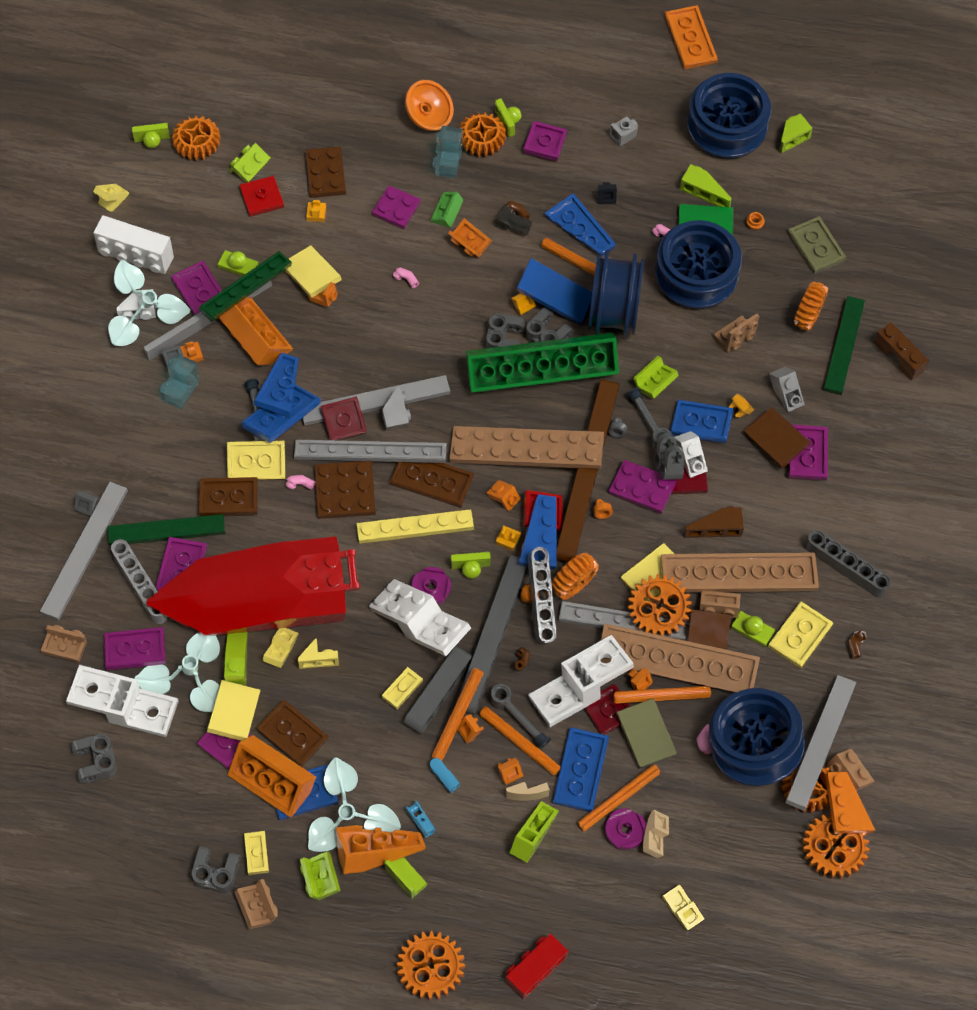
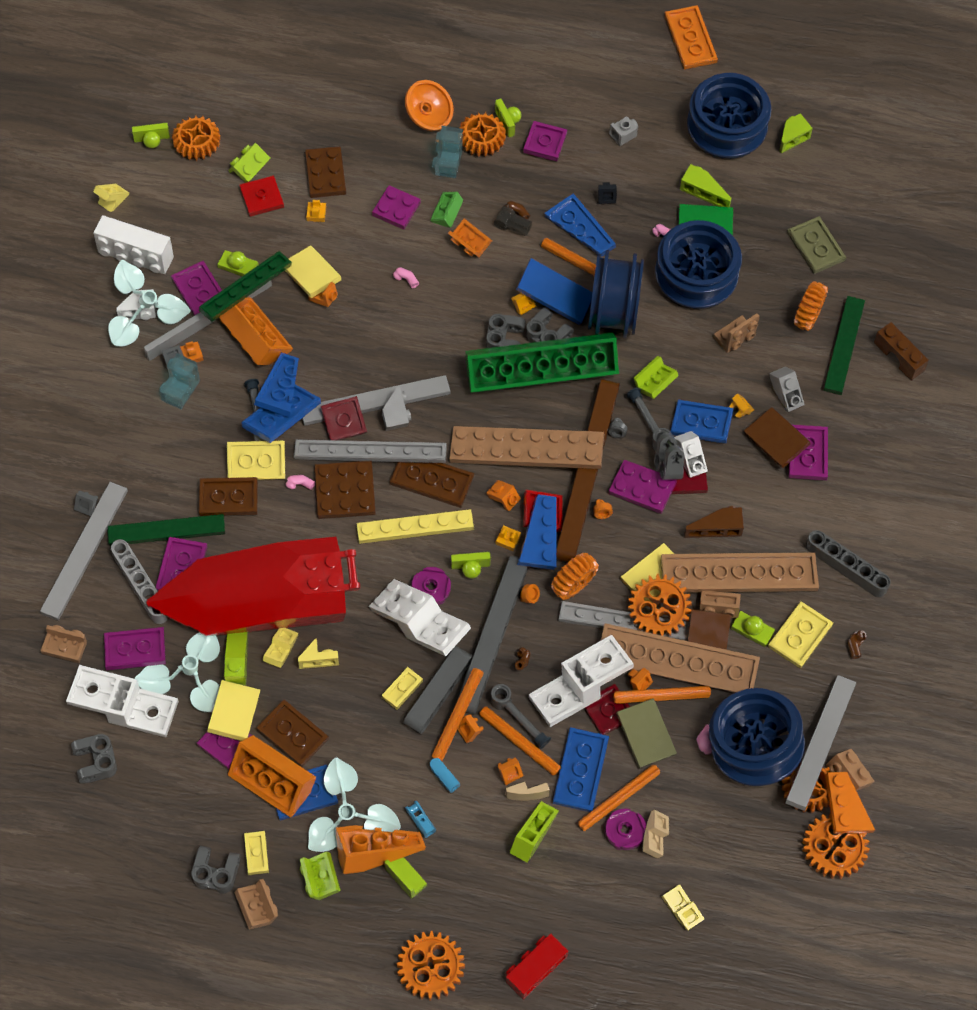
beam [527,547,556,645] -> none
orange plate [746,212,765,230] -> none

